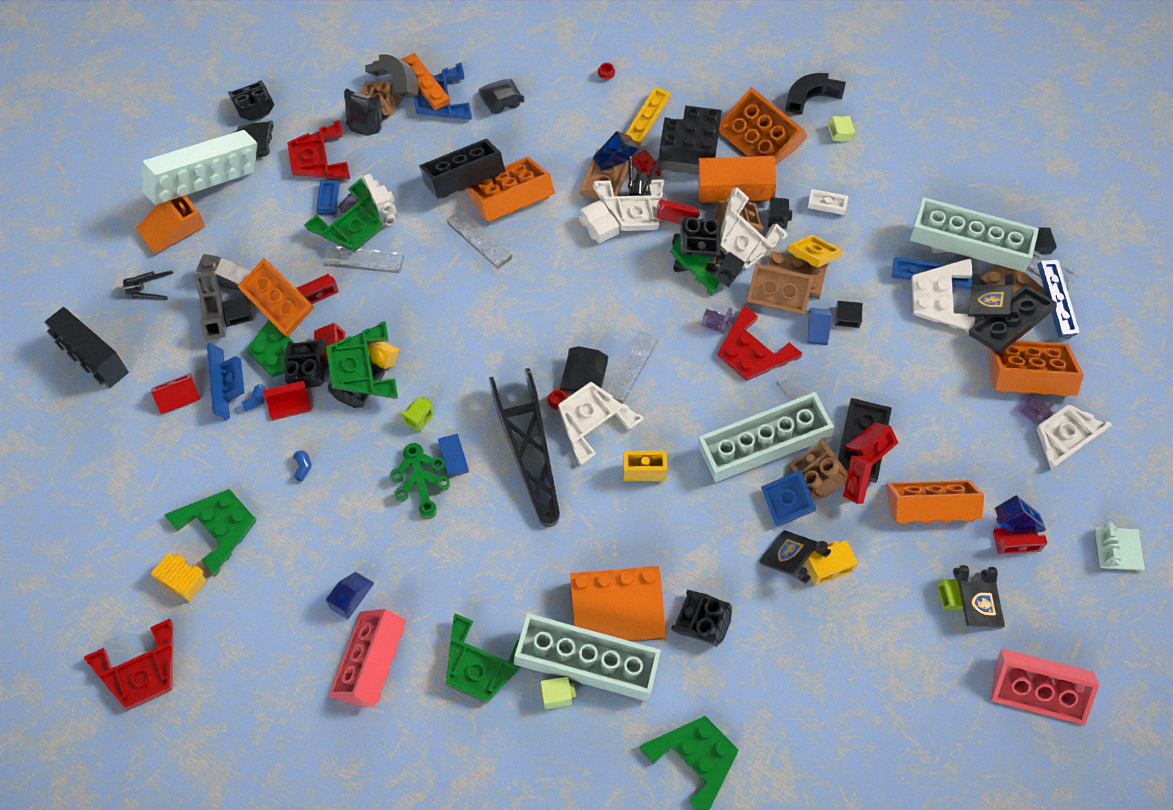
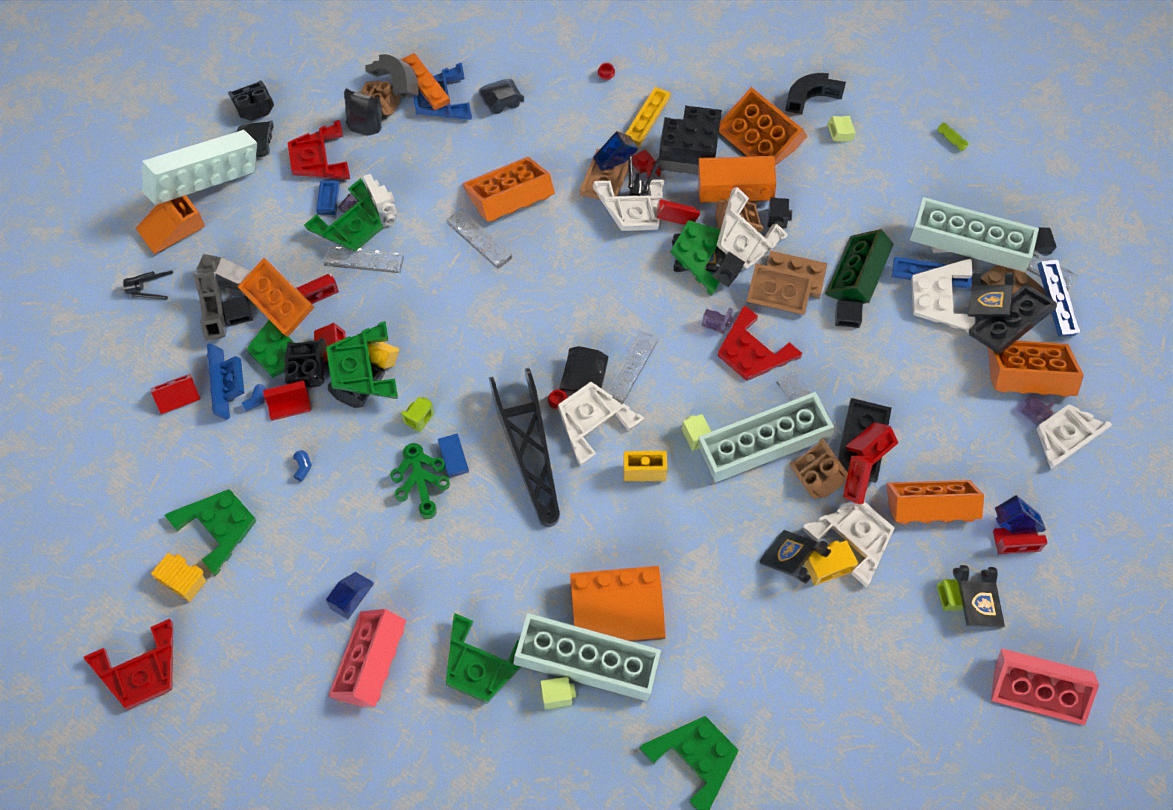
black brick [44,306,129,388] -> none
black brick [419,138,506,199] -> none
white brick [579,200,619,244] -> none
black slope [671,590,732,647] -> none
black slope [678,216,720,257] -> none
blue plate [761,470,817,527] -> none
yellow plate [788,234,843,267] -> none
white plate [807,189,849,215] -> none
blue slope [807,308,832,345] -> none
light aqua hinge [1094,522,1145,571] -> none
none -> yellowish green brick [682,414,711,451]
none -> white wing [802,502,895,588]
none -> dark green slope [825,229,894,304]
none -> lime axle [937,122,969,151]

